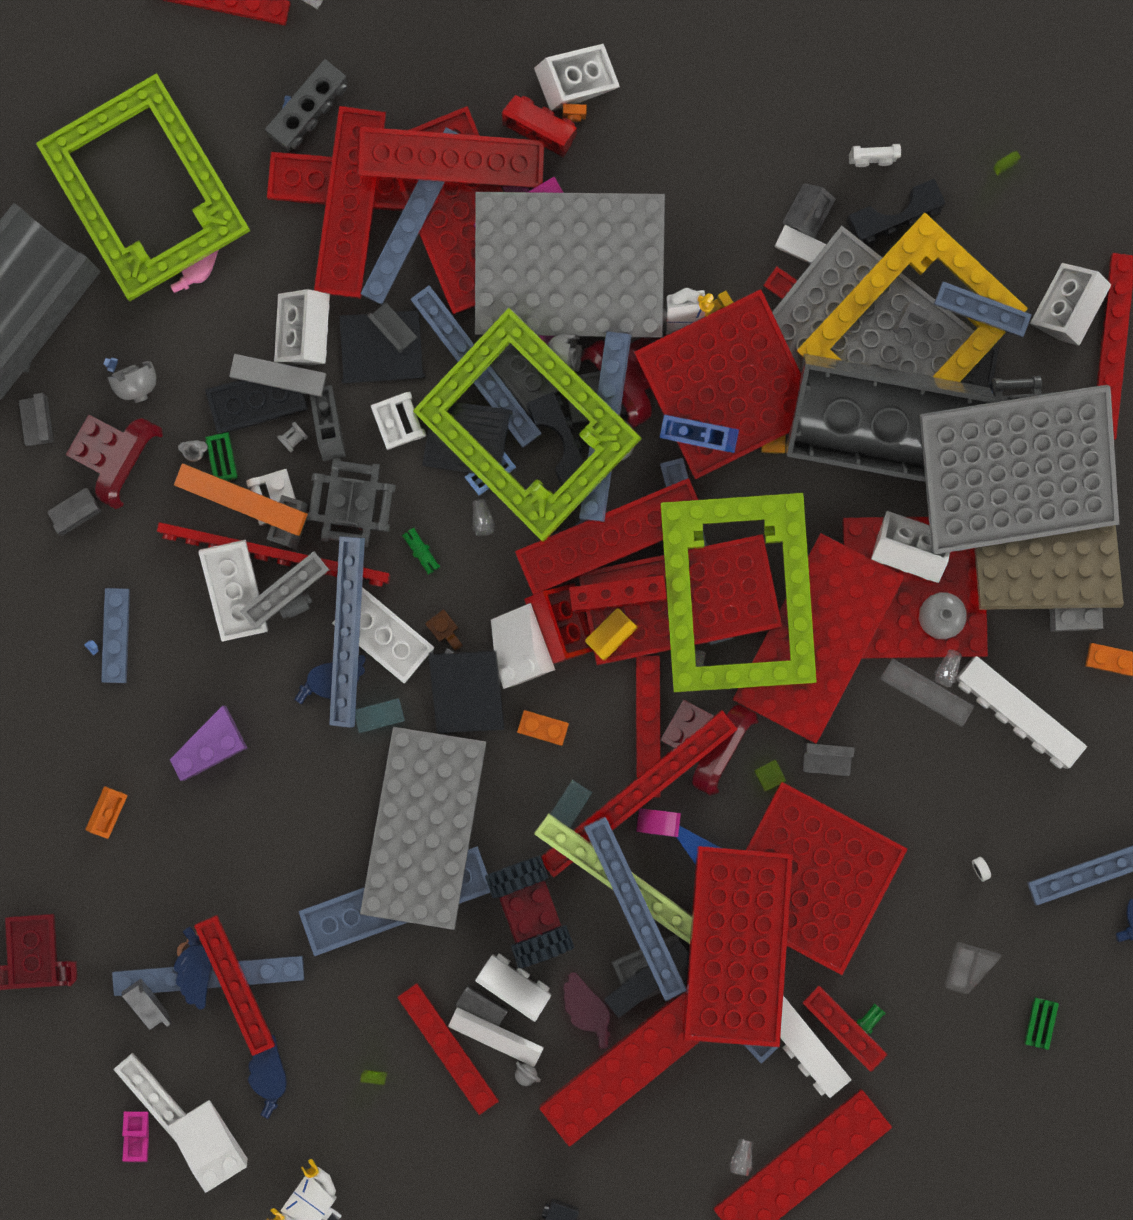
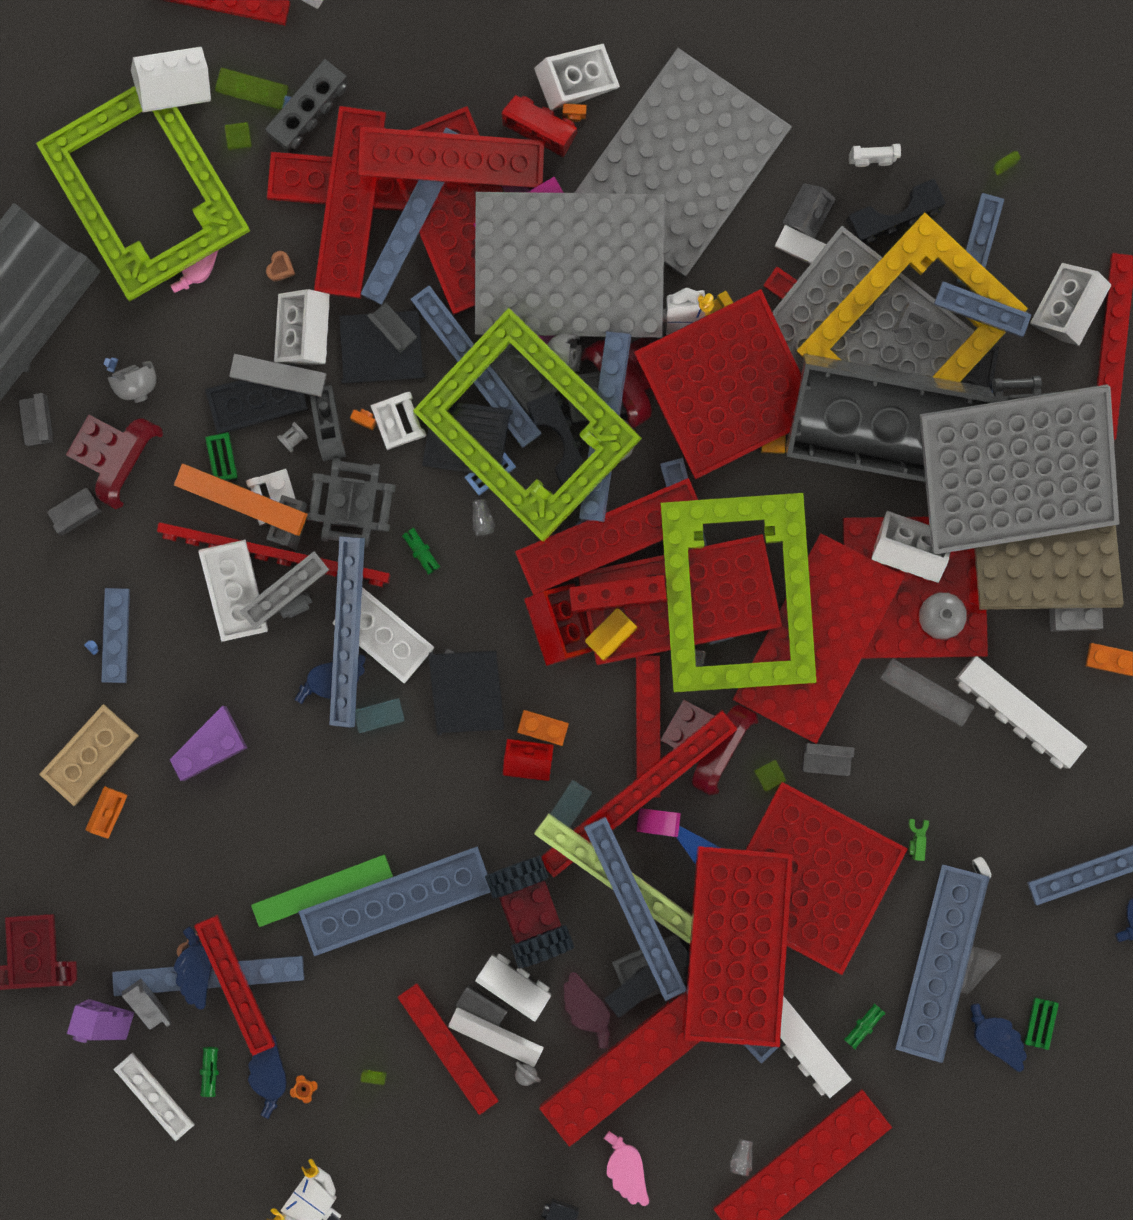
dark pink slope [122,1112,149,1162] -> none
white slope [168,1100,248,1193] -> none
light grey piece [178,440,208,462] -> none
light grey plate [360,727,487,930] -> none
reddish brown plate [425,609,463,651] -> none
white slope [491,603,555,689] -> none
blue slope [660,415,739,453] -> none
red plate [803,986,888,1072] -> none
clear cone [934,650,962,687] -> none
none -> tan tile [39,704,139,806]
none -> medium lavender wedge [67,999,134,1043]
none -> white slope [131,47,211,112]
none -> green pin [200,1047,219,1097]
none -> clear neon green tile [215,68,289,110]
none -> clear neon green tile [225,122,252,150]
none -> bright green tile [251,855,393,927]
none -> nougat tile [266,251,296,281]
none -> orange plate [290,1075,318,1103]
none -> orange plate [350,409,377,431]
none -> red panel [503,739,554,781]
none -> light grey plate [575,48,792,278]
none -> bright pink animal [603,1131,649,1206]
none -> sand blue plate [896,864,990,1063]
none -> bright green plate [908,819,929,861]
none -> sand blue plate [956,193,1004,286]
none -> dark blue animal [970,1003,1027,1072]

